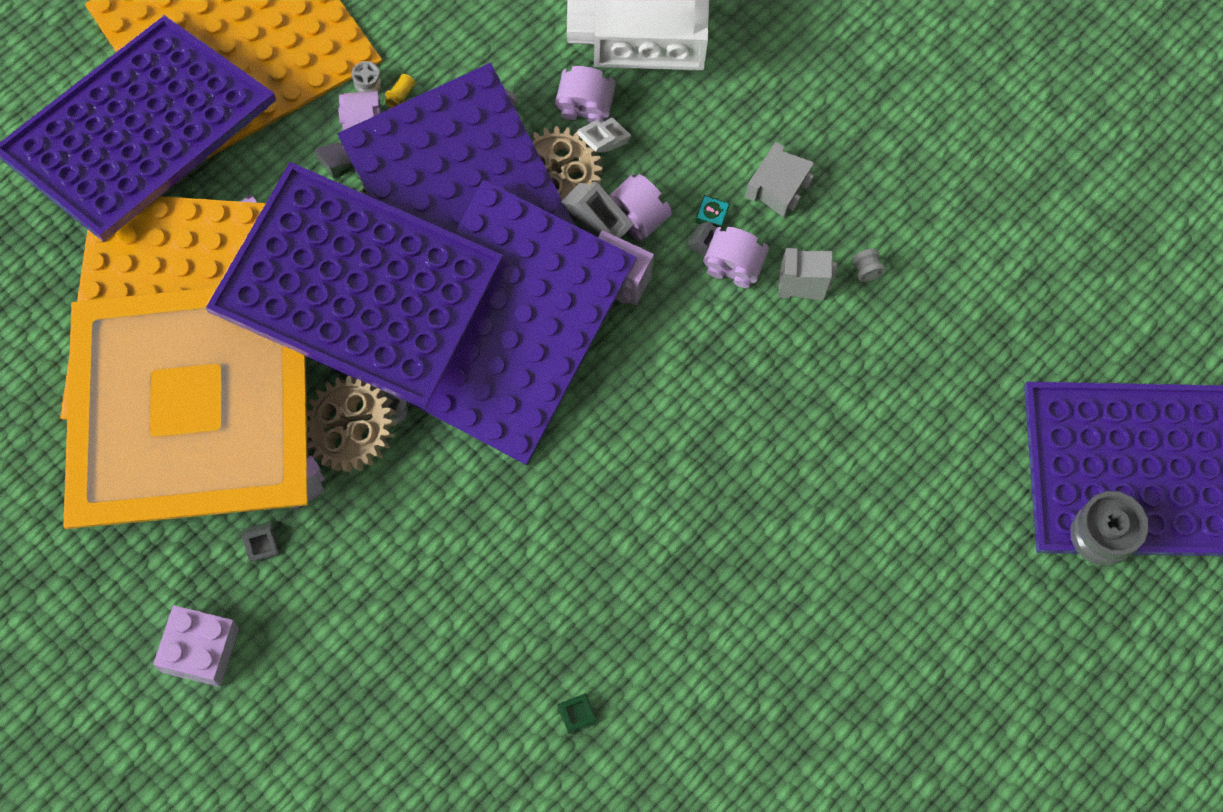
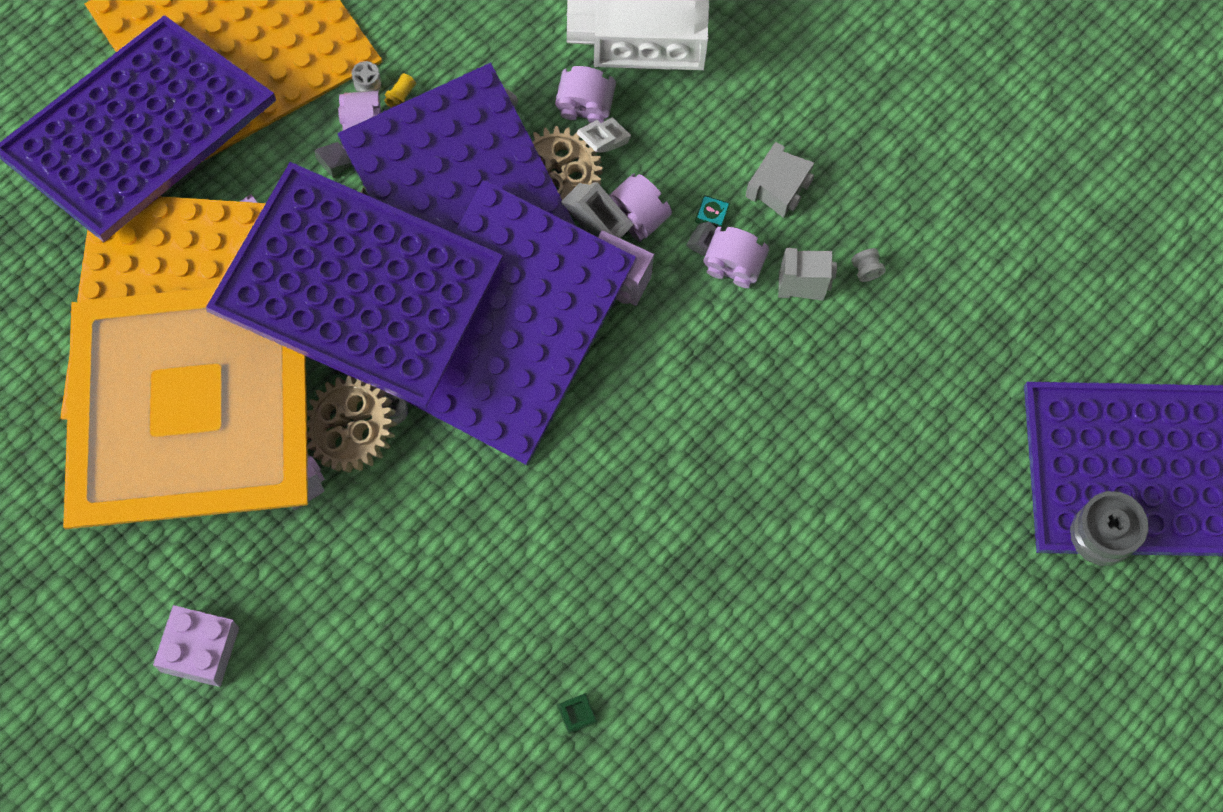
dark grey slope [241,521,279,562] -> none

